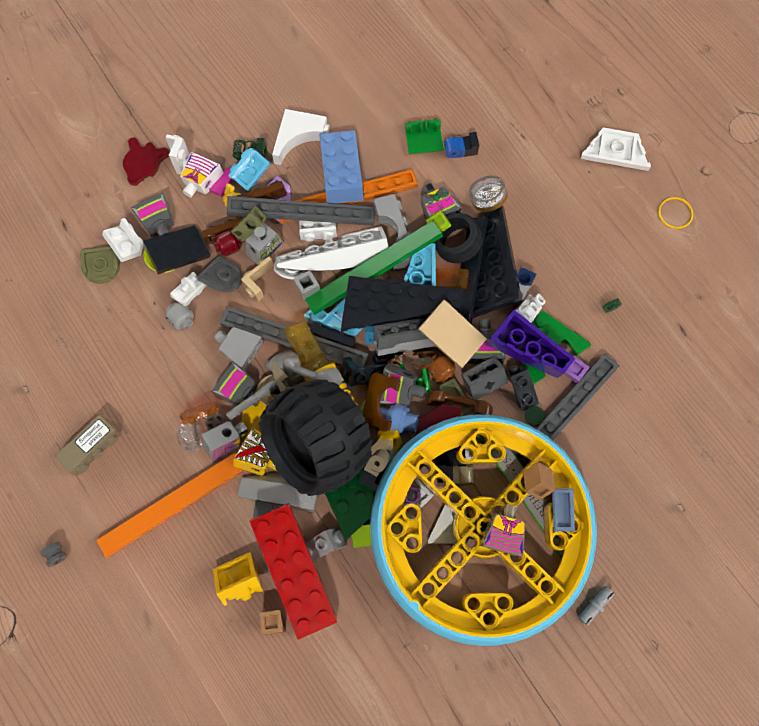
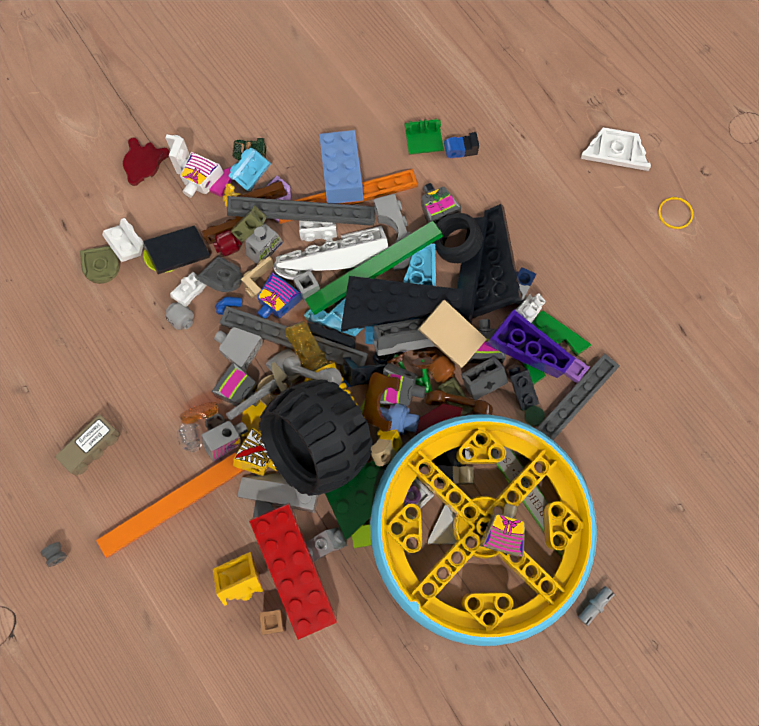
dark grey torso [131,192,174,236] -> none
white arch [272,109,330,165] -> none
dark tan leg [358,449,391,492] -> none
lime tile [426,210,451,232] -> none
clear orange tile [436,268,469,289] -> none
clear piece [469,176,508,212] -> none
medium nougat panel [523,462,556,500] -> none
sand blue tile [552,488,575,531] -> none
clear green tile [602,298,622,313] -> none
none -> blue arm [215,297,242,315]
none -> torso [257,273,302,319]

